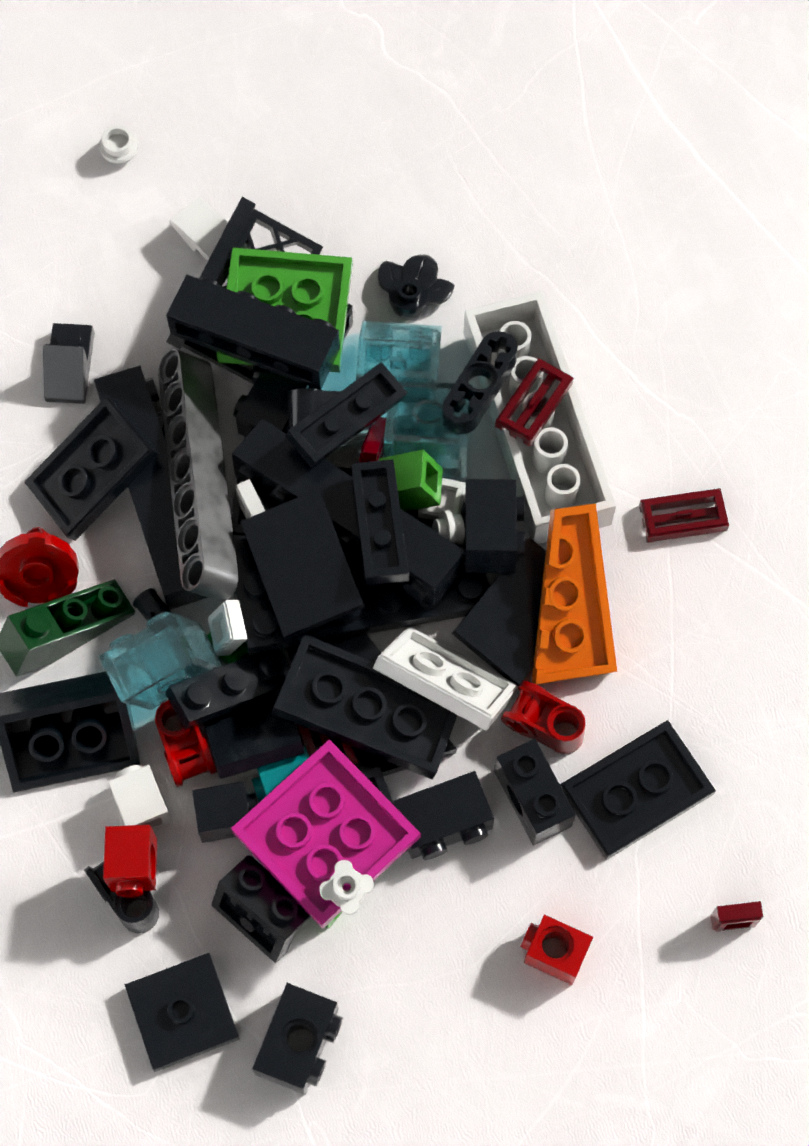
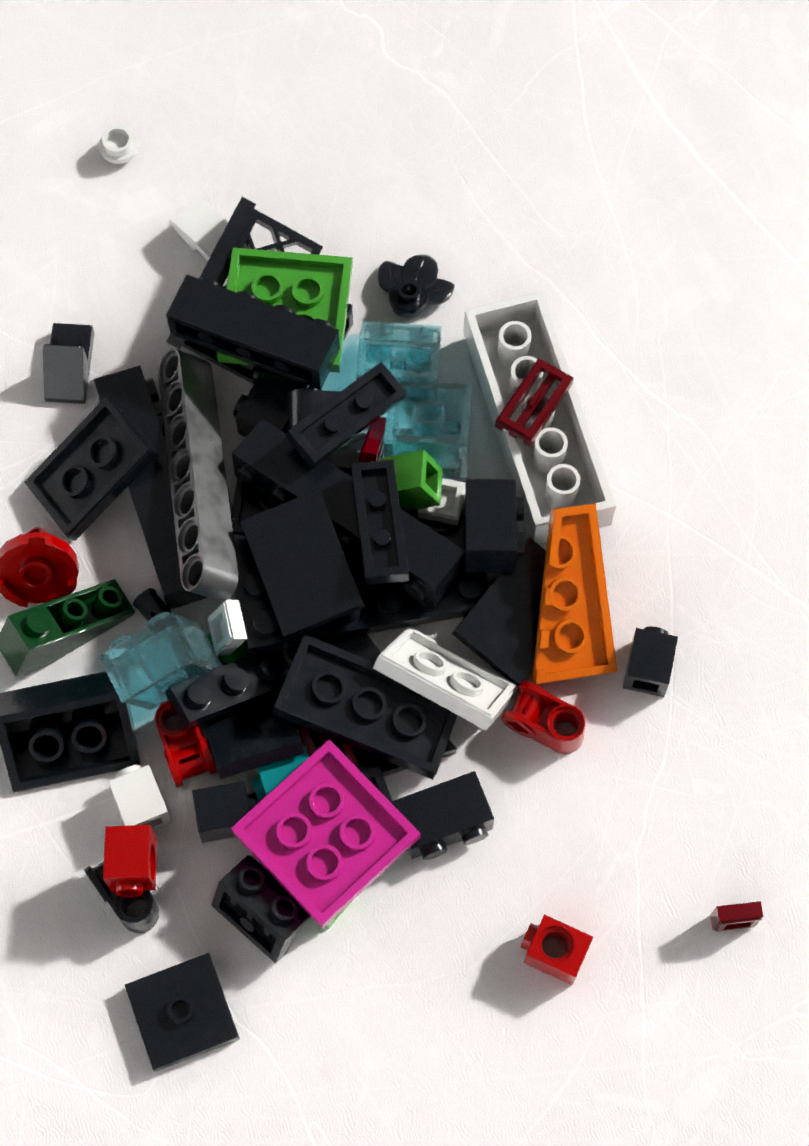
white tile [235,479,265,519] -> none
black brick [252,983,343,1094] -> none
white plate [319,860,374,915] -> none
white plate [432,510,465,548] -> none
black beam [442,331,518,434] -> none
black brick [493,738,576,846] -> none
black tile [560,720,716,860] -> none
dark red tile [639,488,729,543] -> none
none -> black brick [623,626,678,697]

